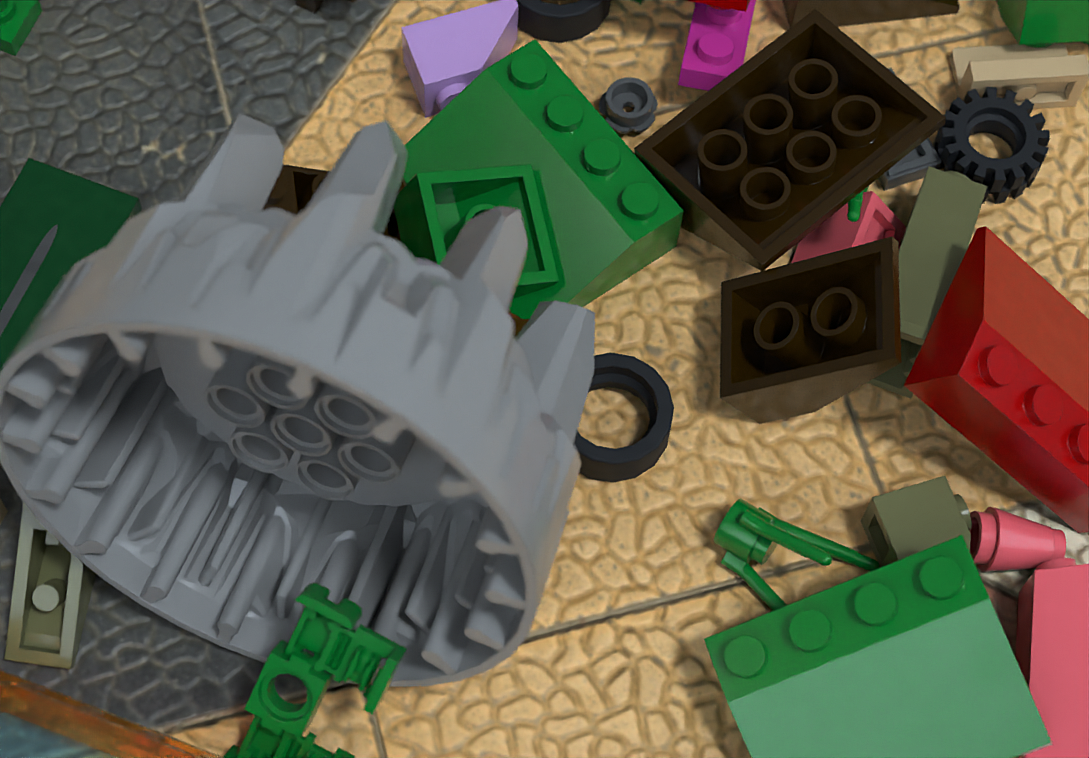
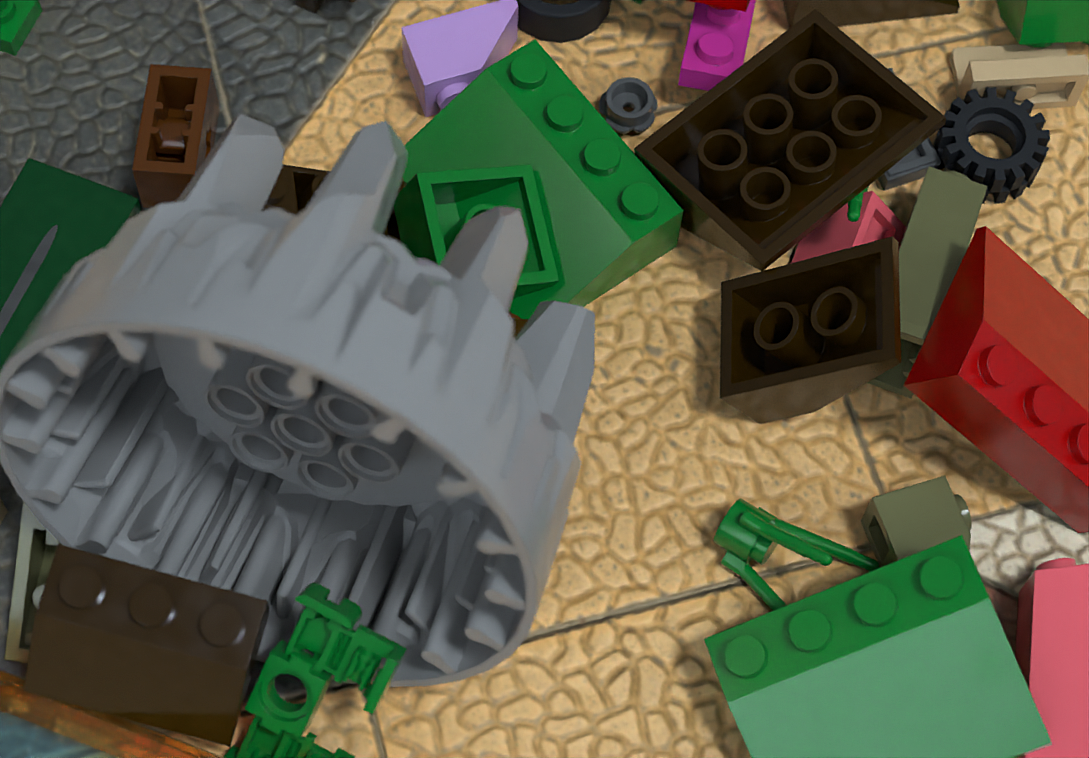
black tyre [573,353,674,482] -> none
coral cone [970,507,1066,572] -> none
none -> dark brown slope [24,544,270,747]
none -> reddish brown brick [132,64,220,208]

